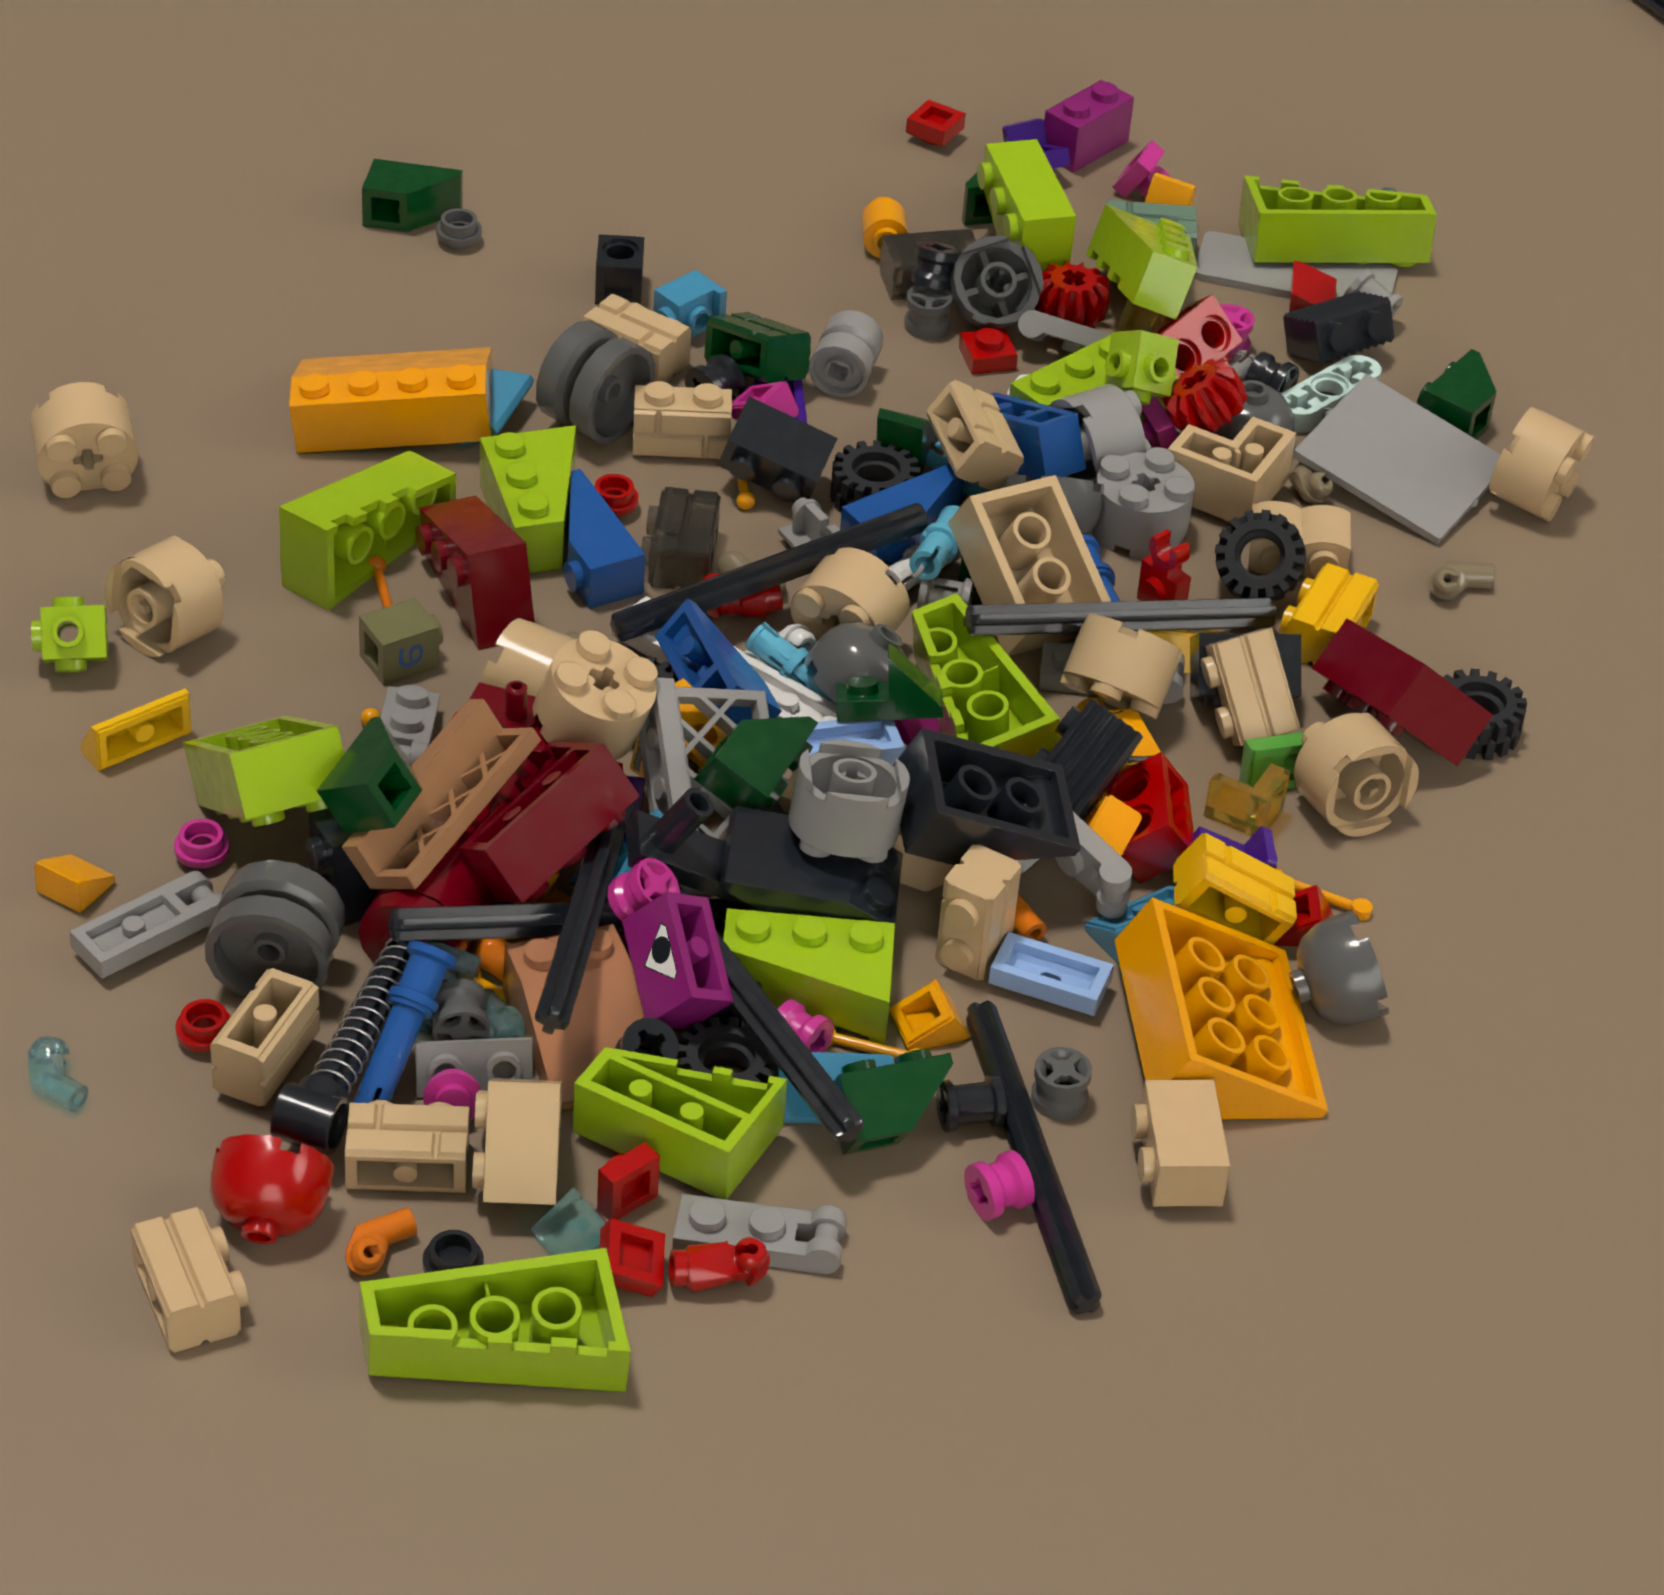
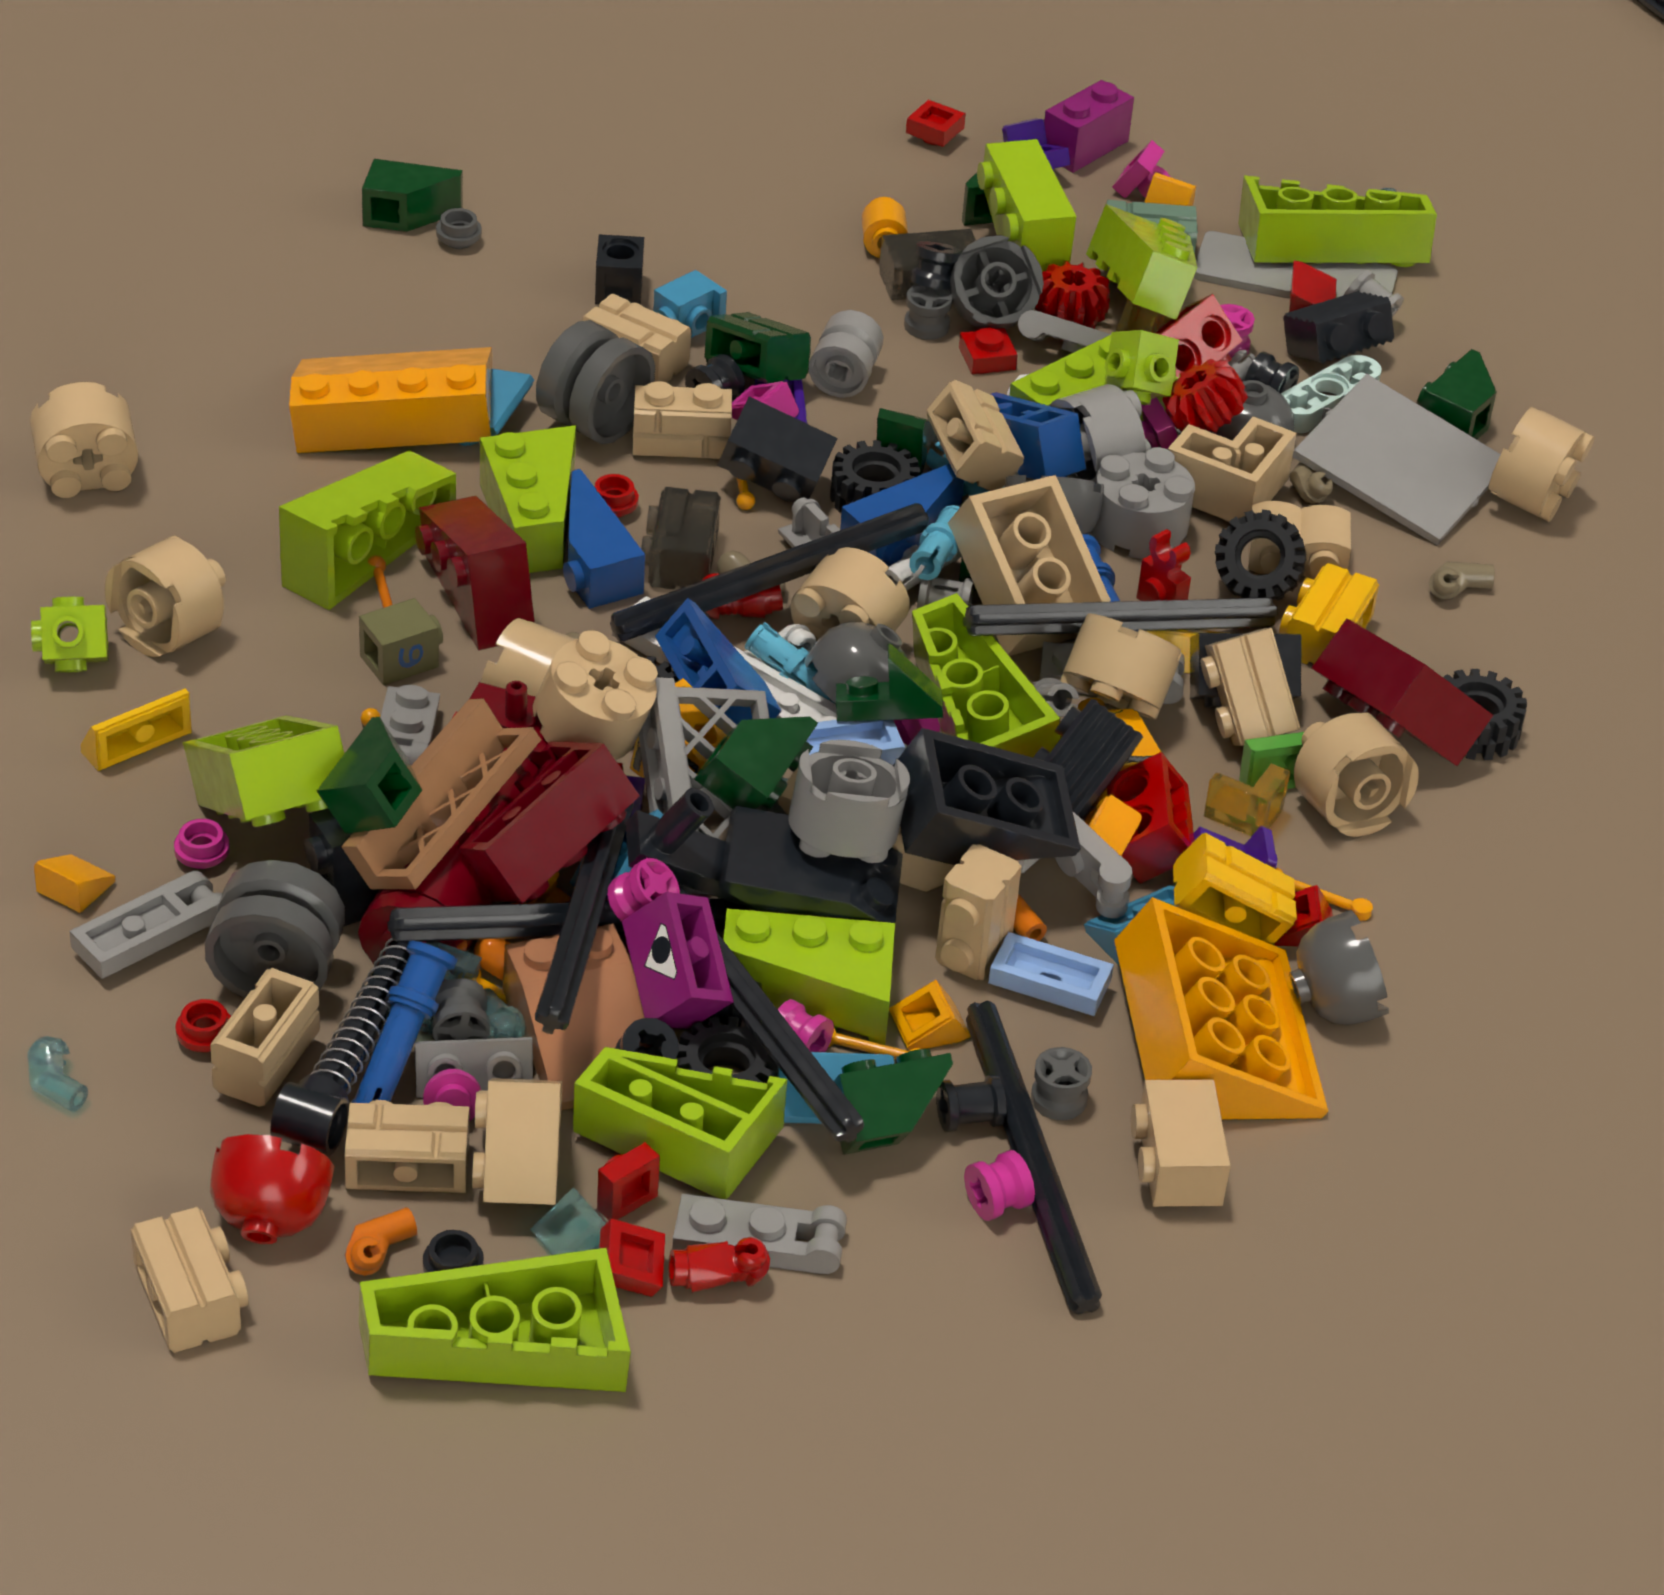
none -> light grey axle [1033,678,1079,717]

